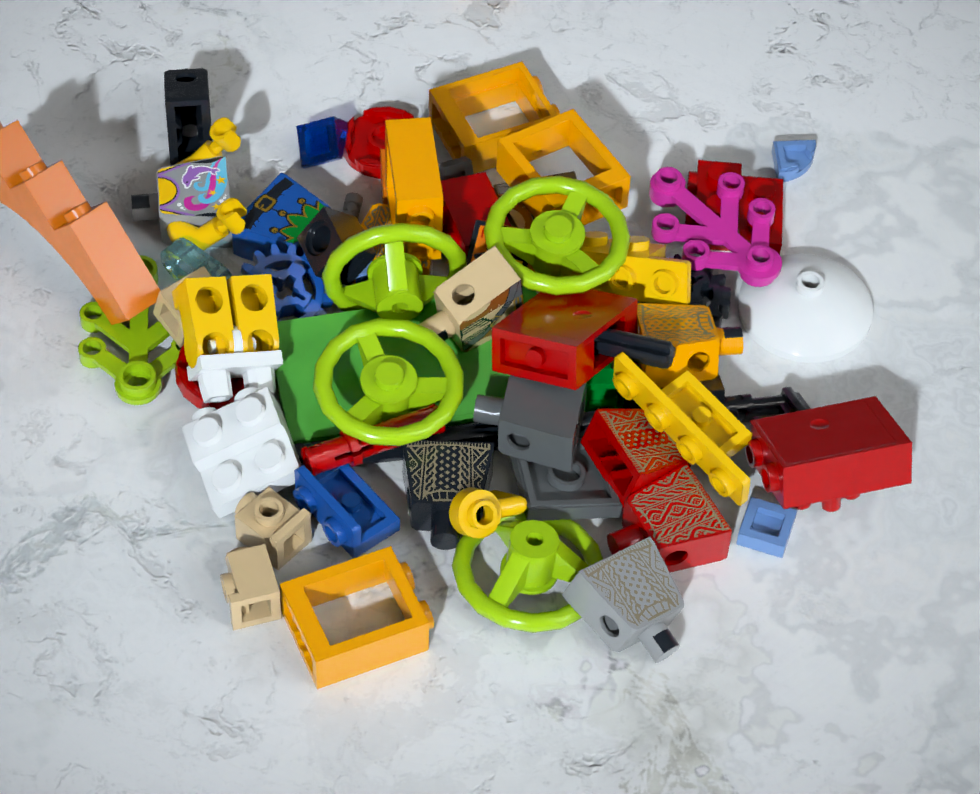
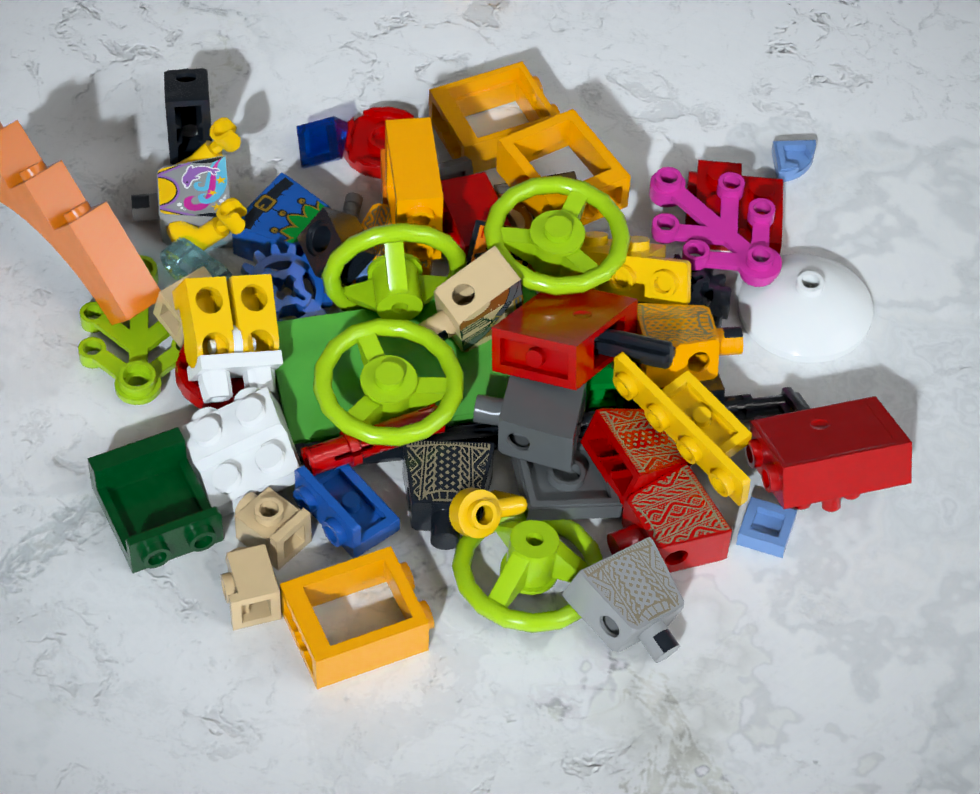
none -> dark green panel [87,427,224,573]

